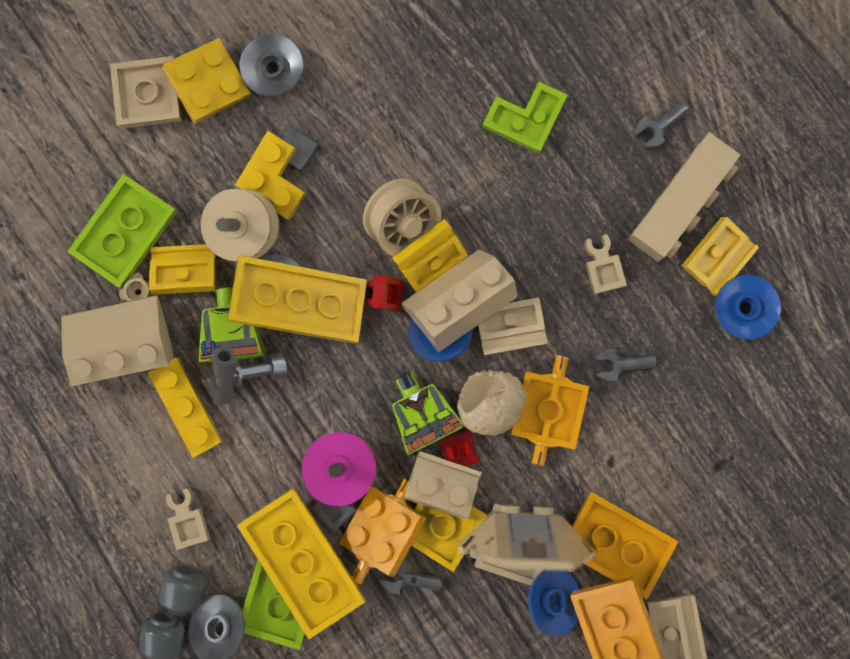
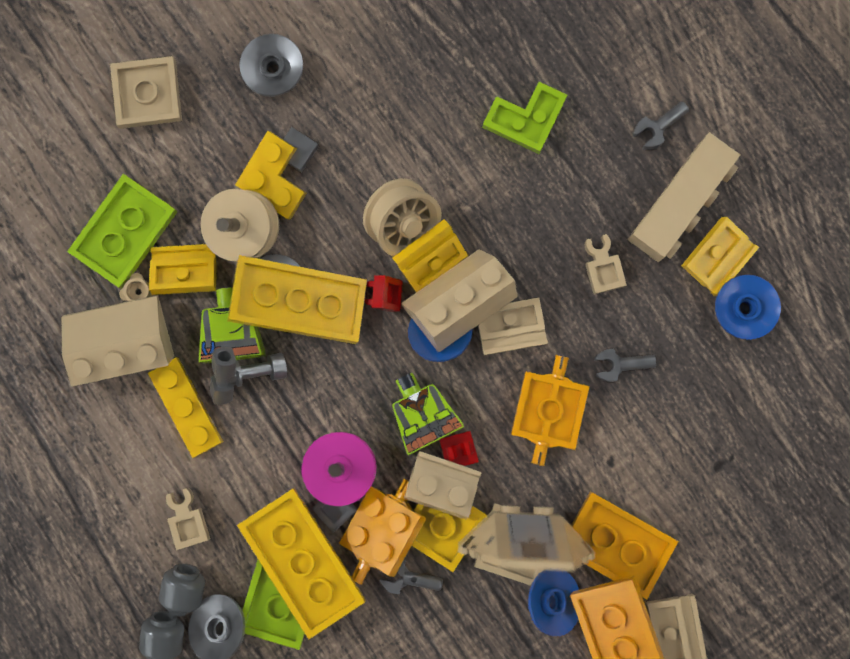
yellow plate [162,38,251,124] -> none
tan hair [457,370,527,436] -> none

